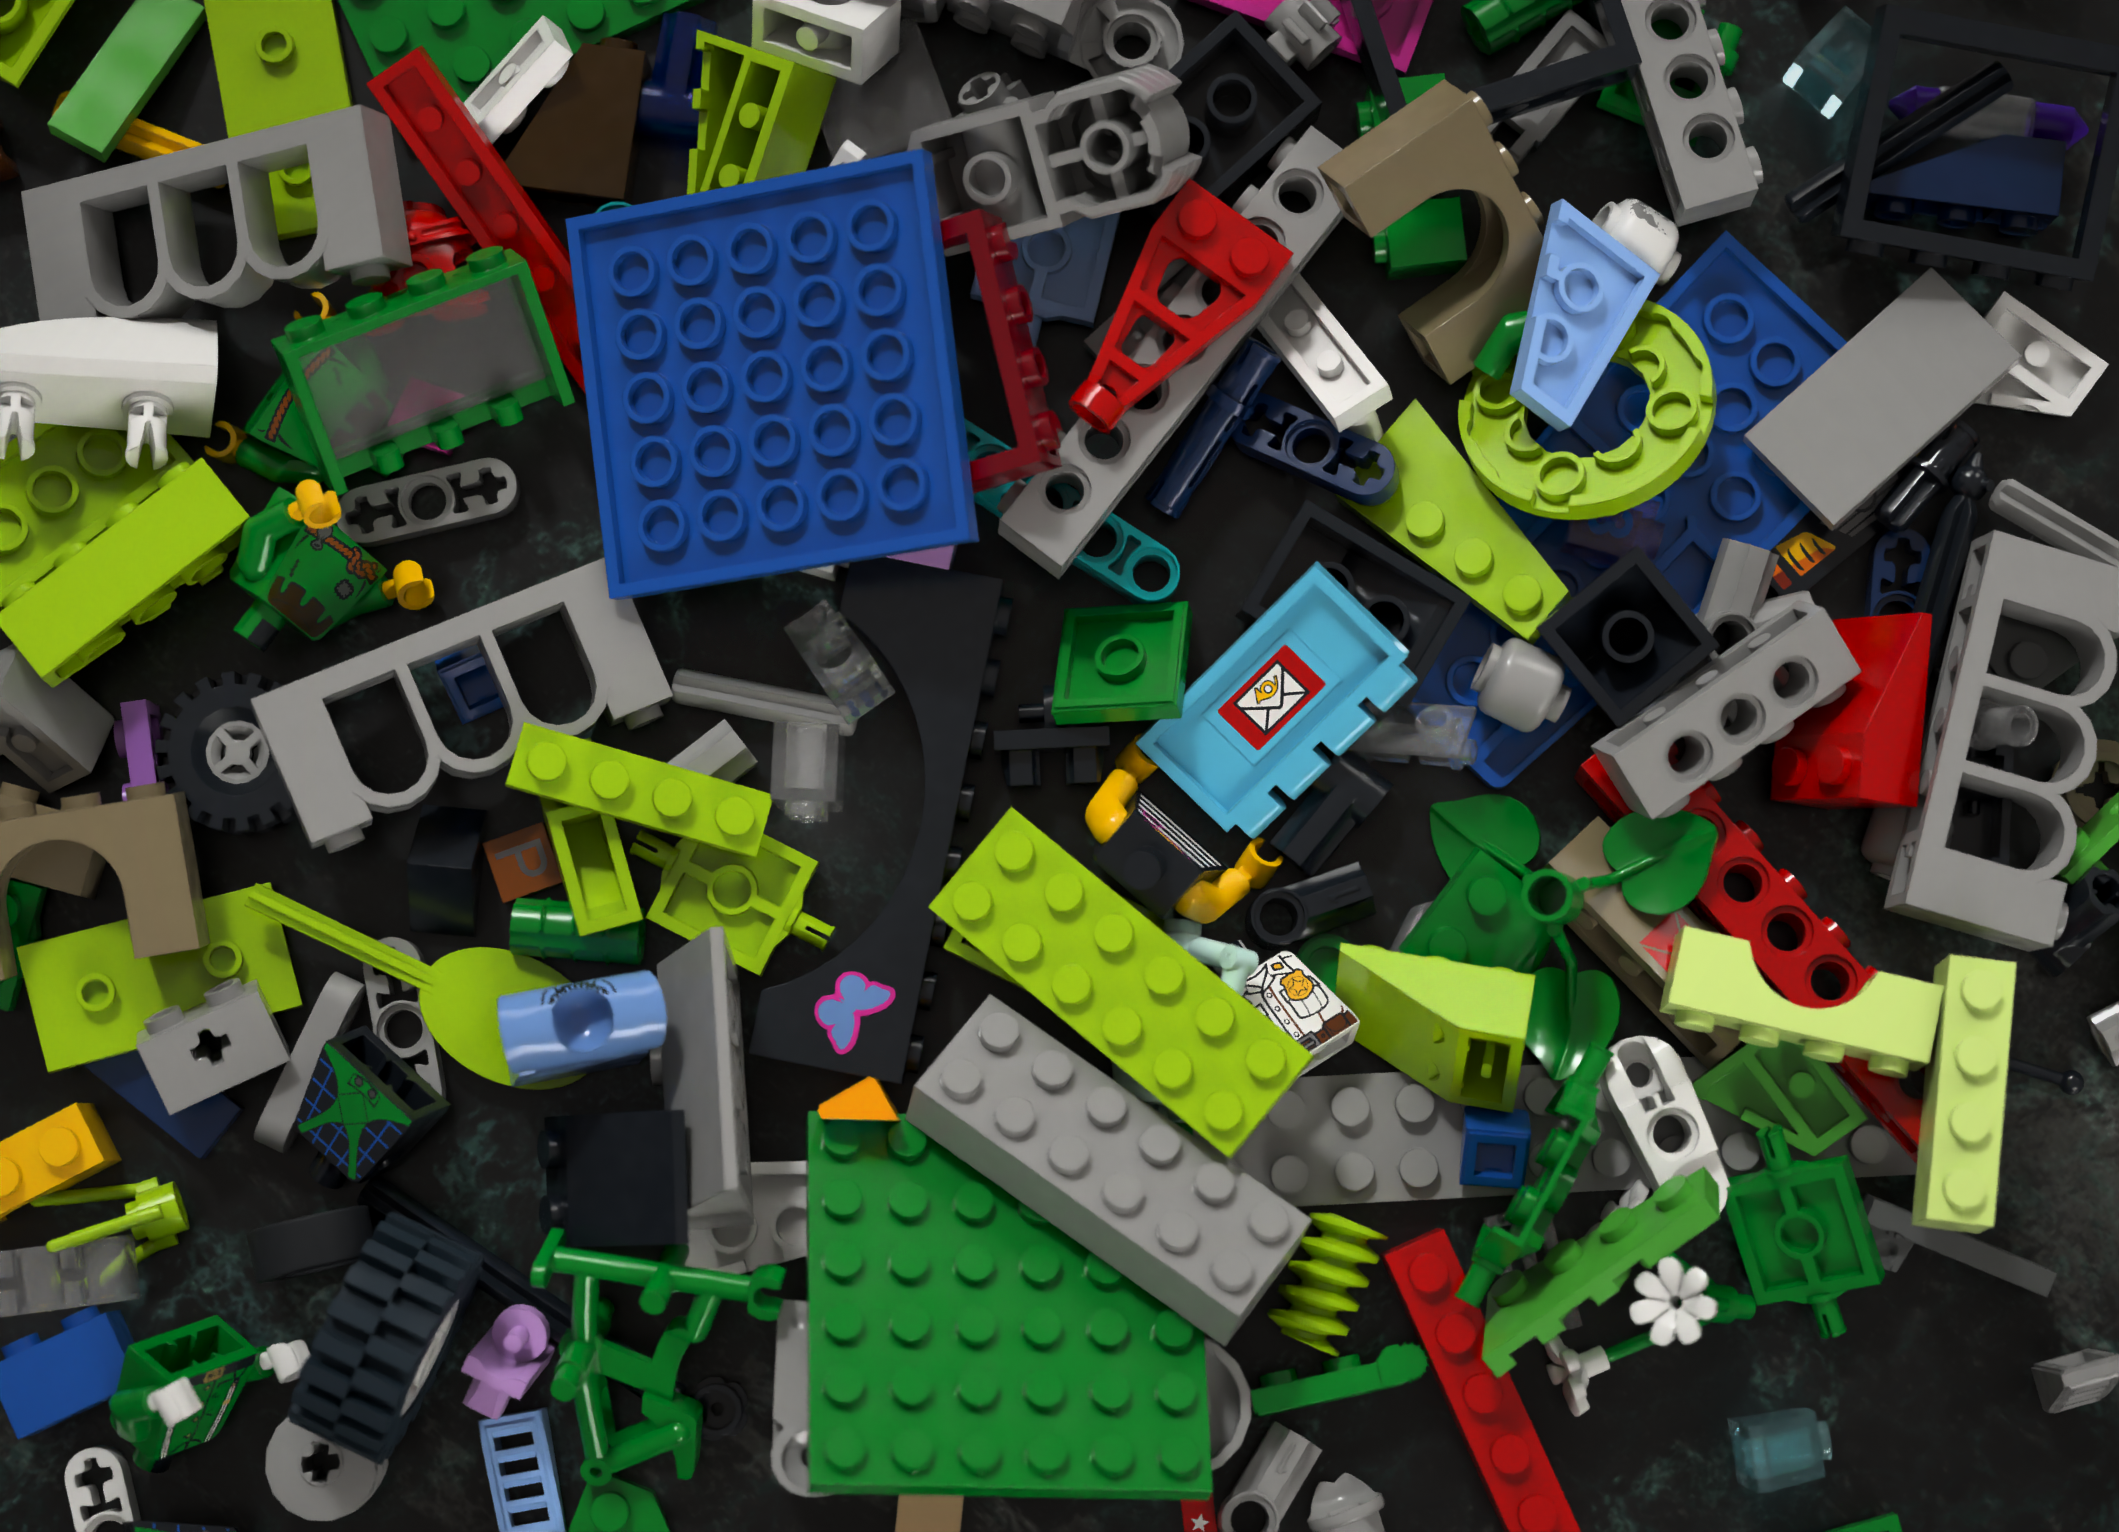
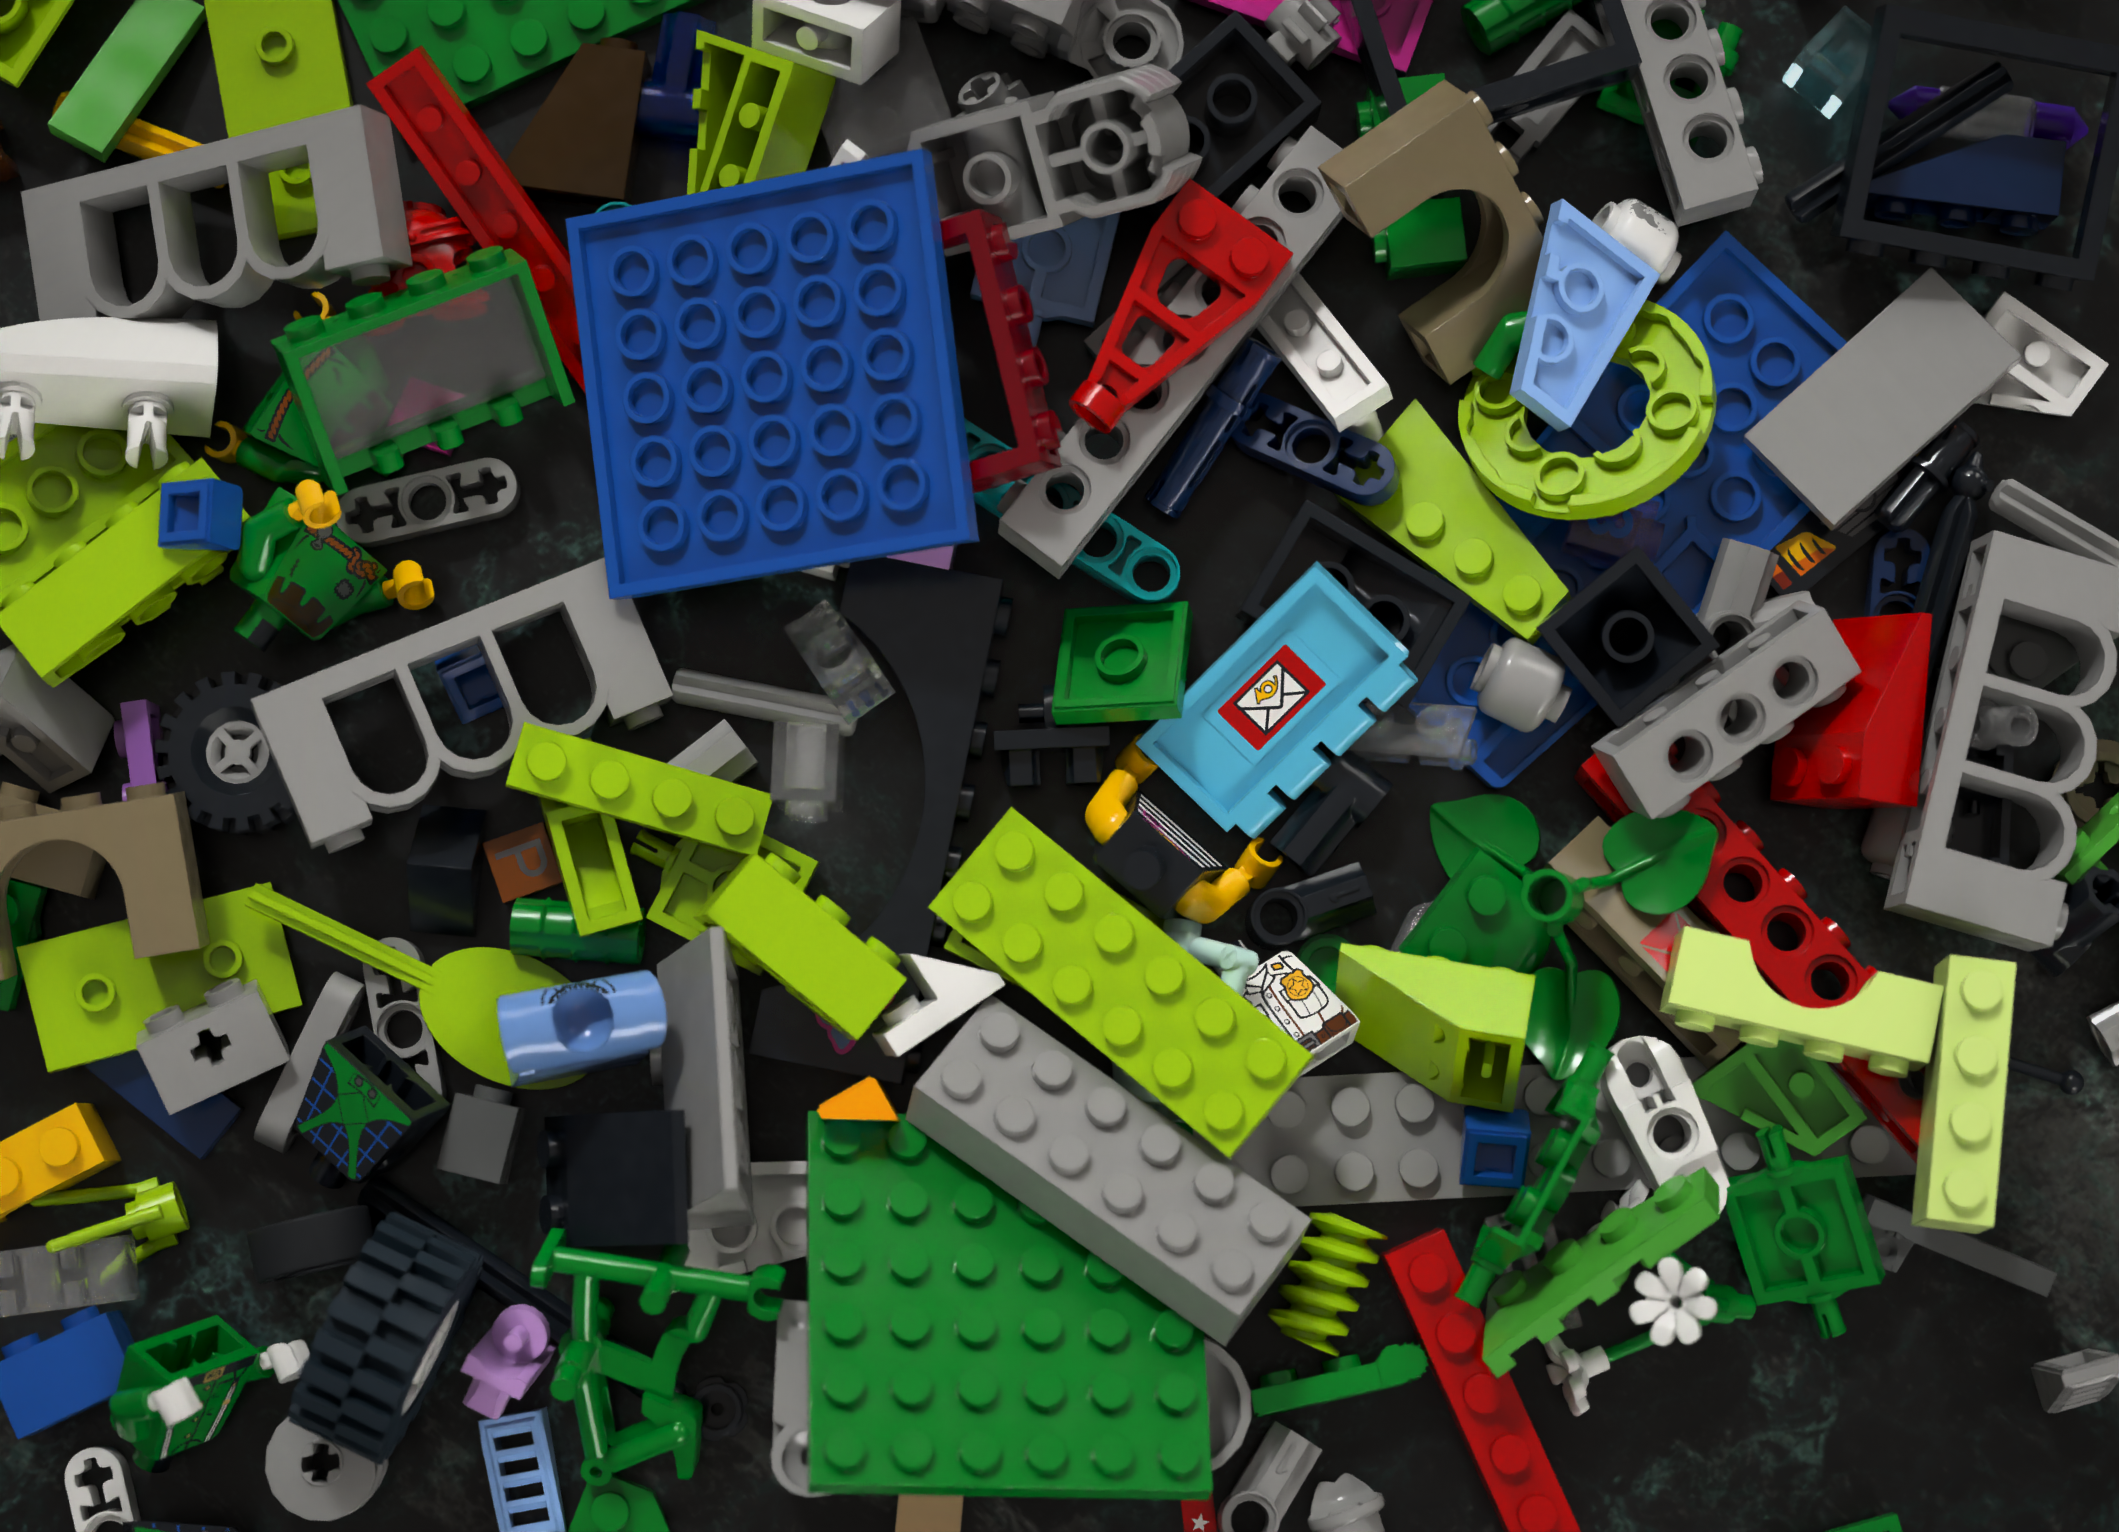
white hinge [463,15,573,144] -> none
clear light blue slope [1728,1407,1832,1493] -> none
none -> blue slope [158,478,243,551]
none -> dark grey brick [436,1084,526,1184]
none -> lime wedge [693,853,907,1040]
none -> white slope [872,954,1006,1057]

